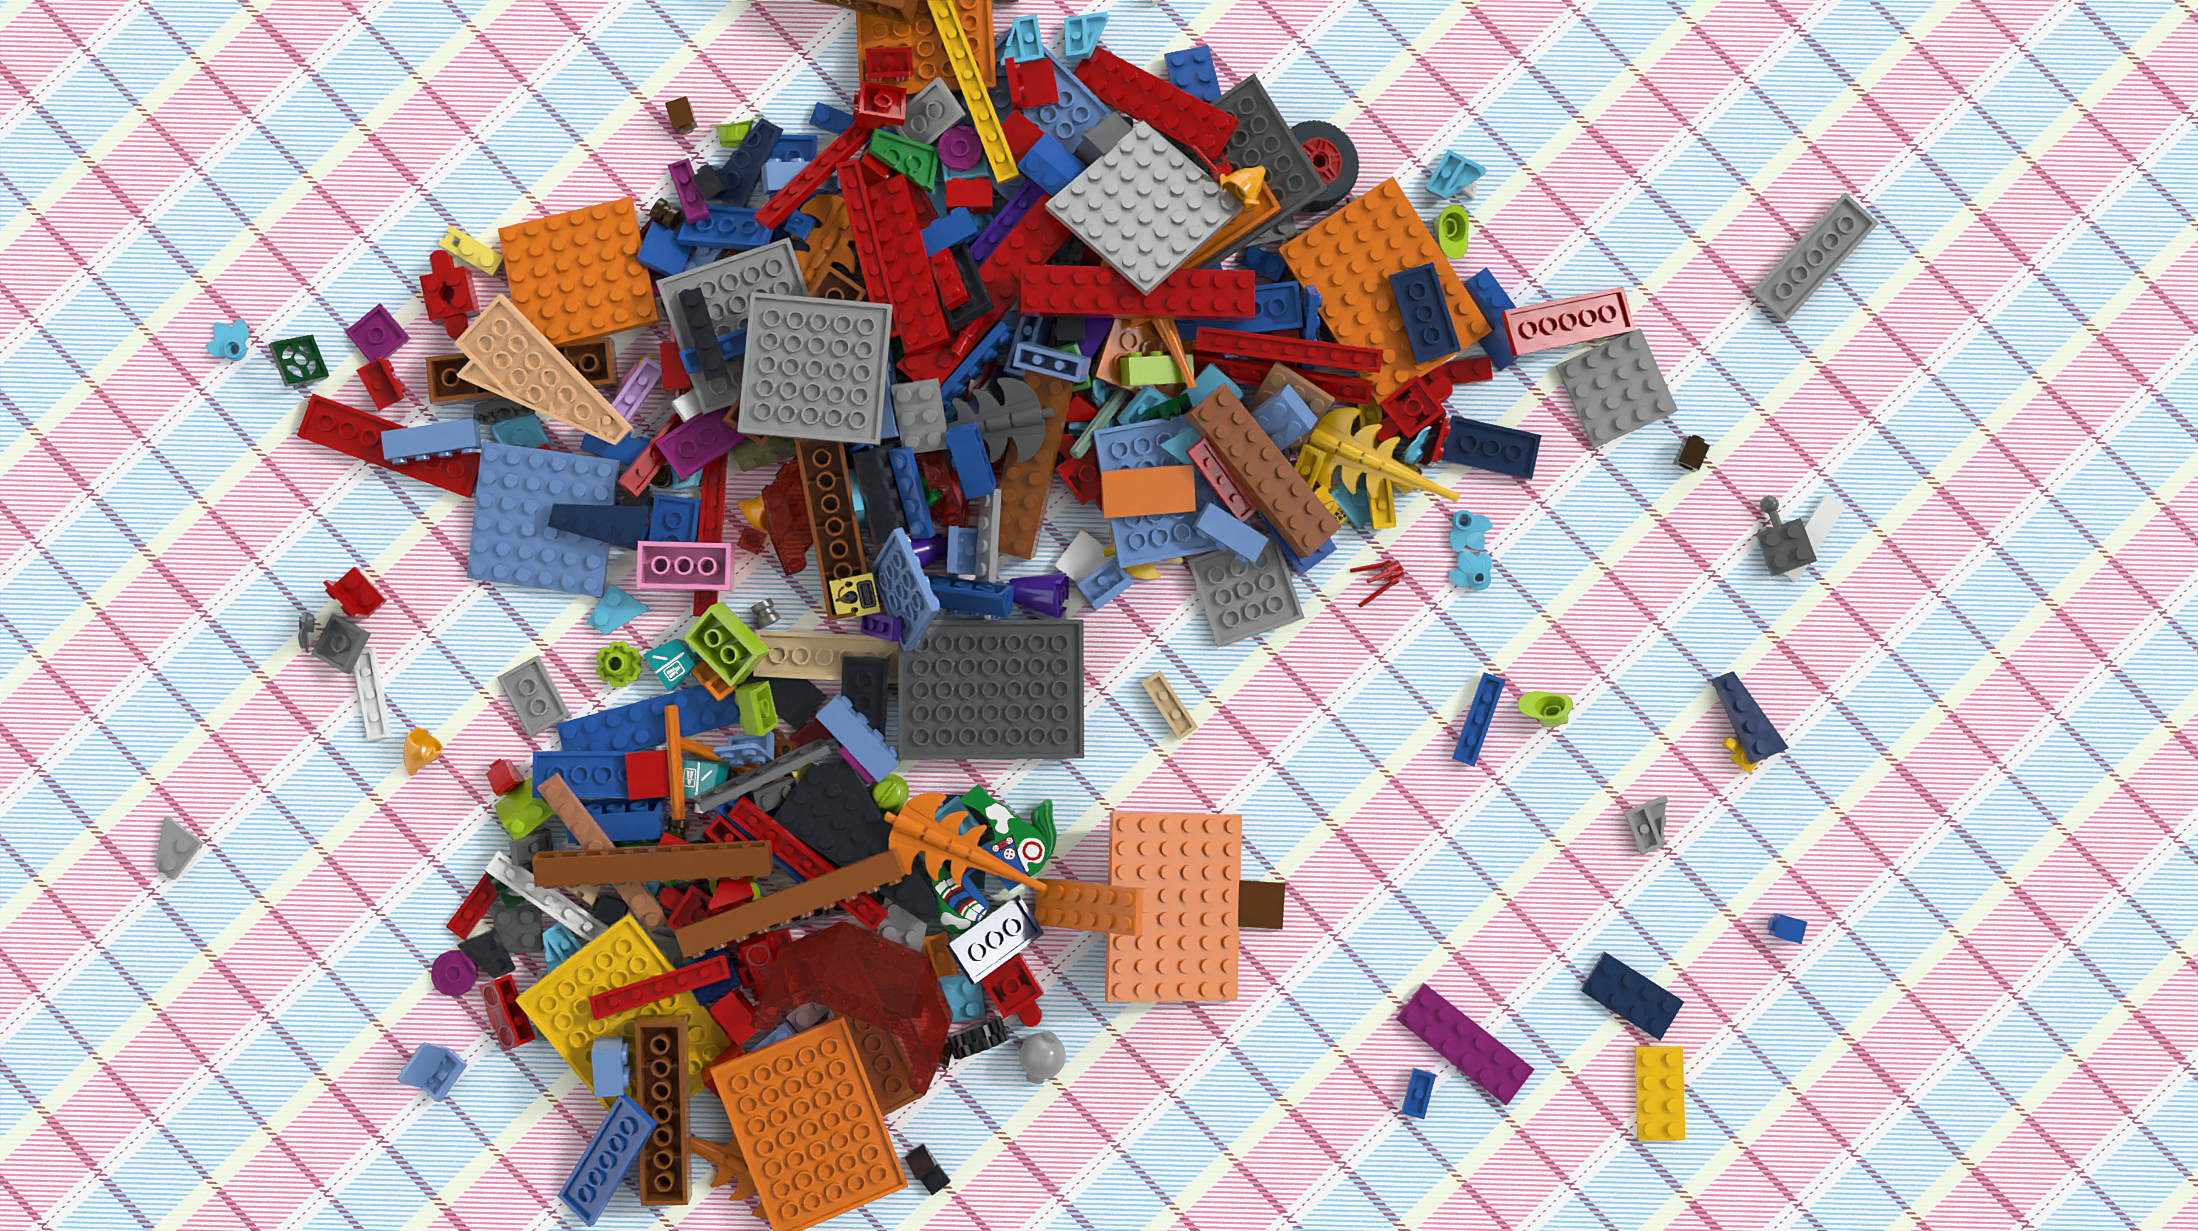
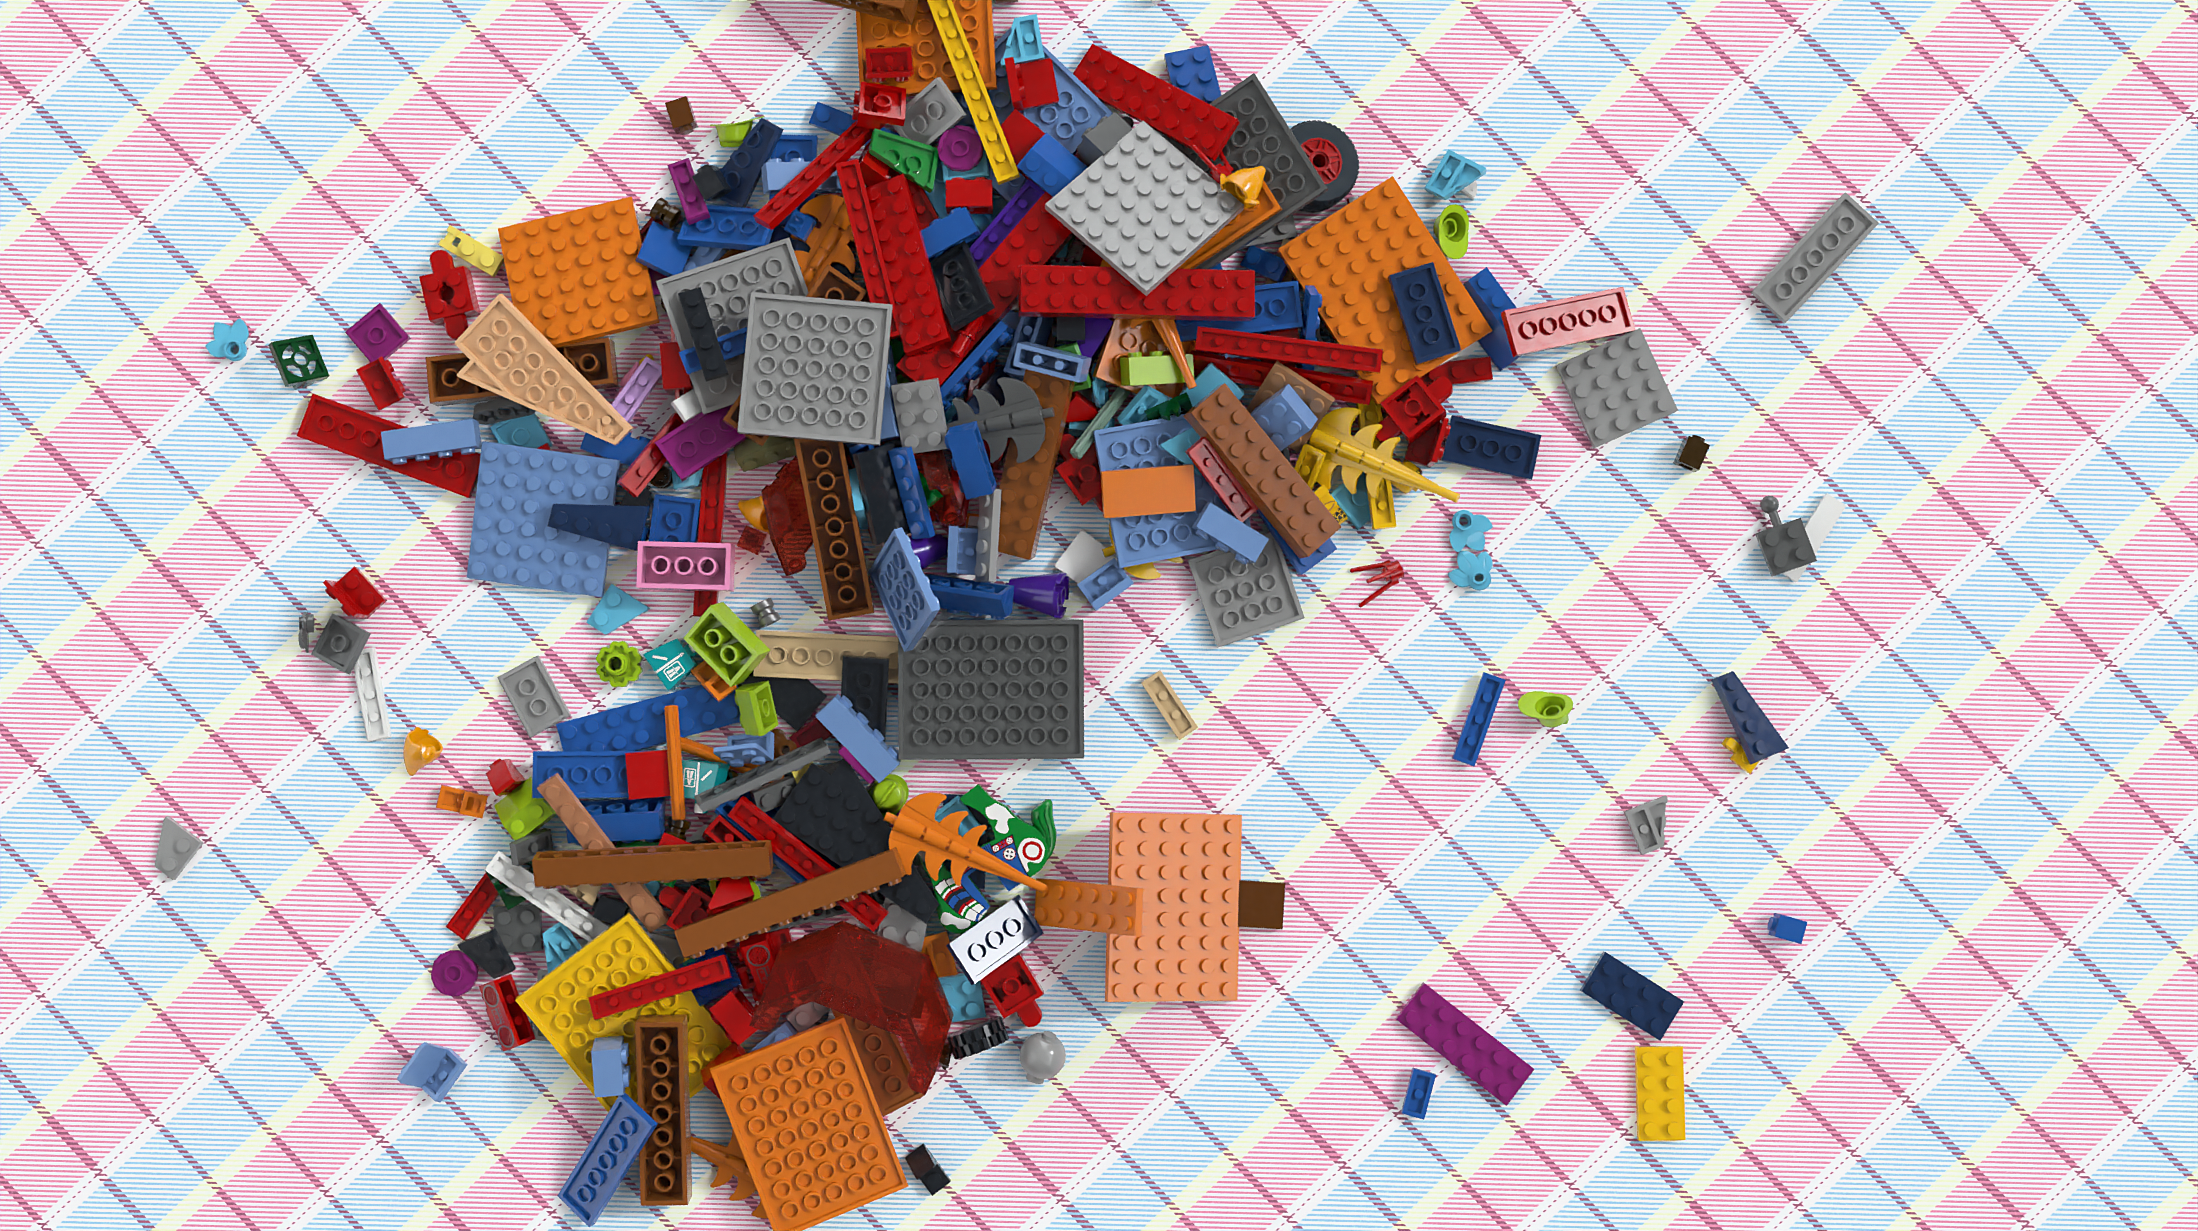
sticker [829,573,881,620] -> none
dark purple plate [860,613,903,642] -> none
red plate [928,247,970,311] -> none
medium azure wing [1064,11,1109,61] -> none
medium azure plate [1403,426,1437,466] -> none
none -> orange slope [436,784,488,819]

